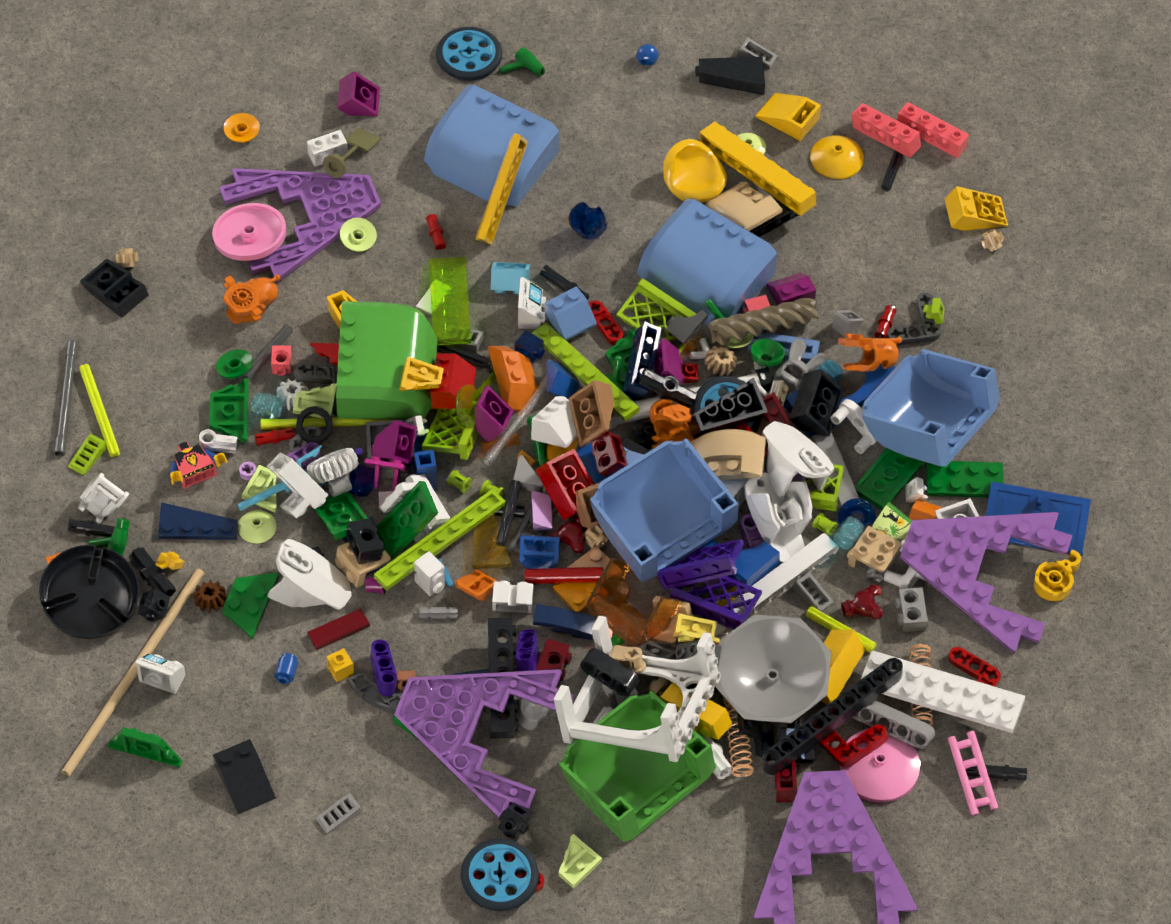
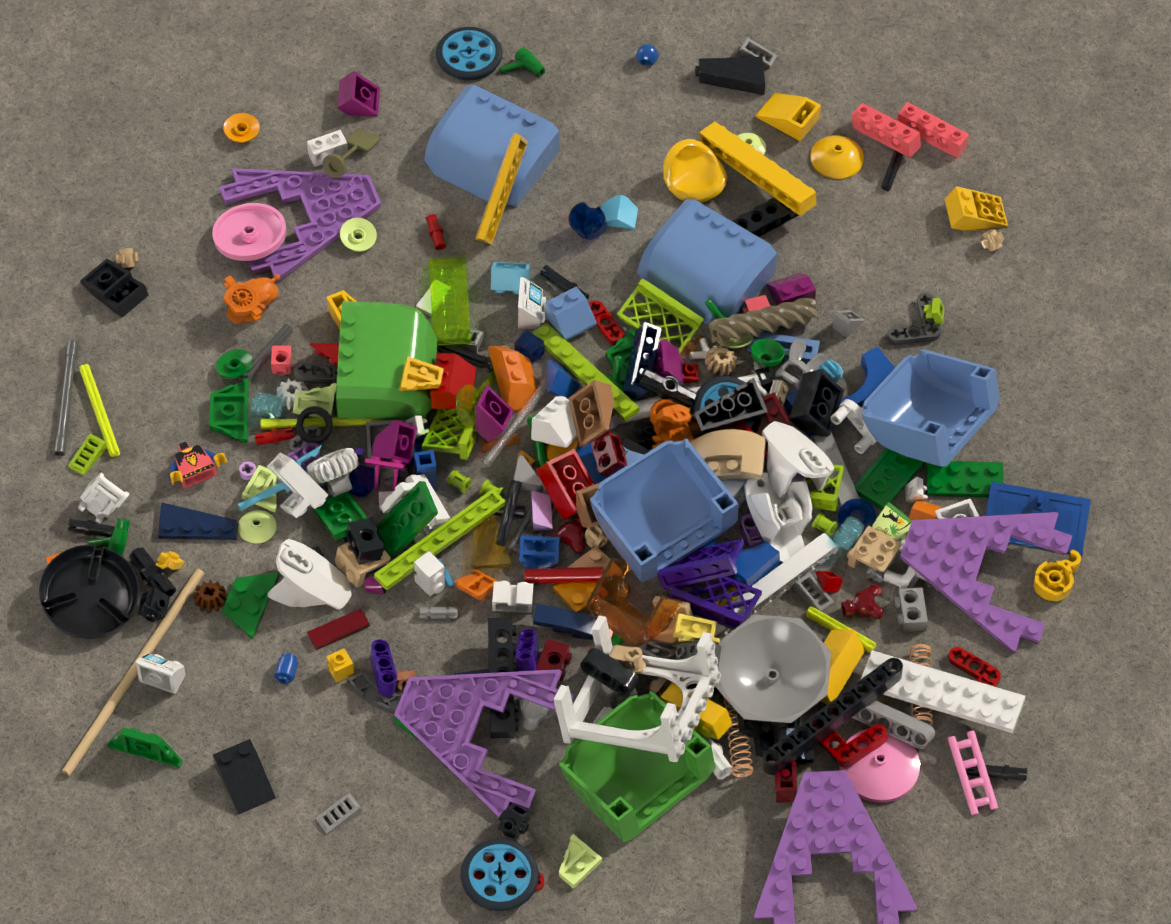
white piece [199,429,238,454] -> none
dark grey arch [666,310,708,346] -> none
tan slope [705,182,783,231] -> none
orange helmet [838,333,902,372] -> none
red pin [874,305,896,338] -> none
none -> medium azure slope [599,195,638,229]
none -> red slope [816,570,843,593]

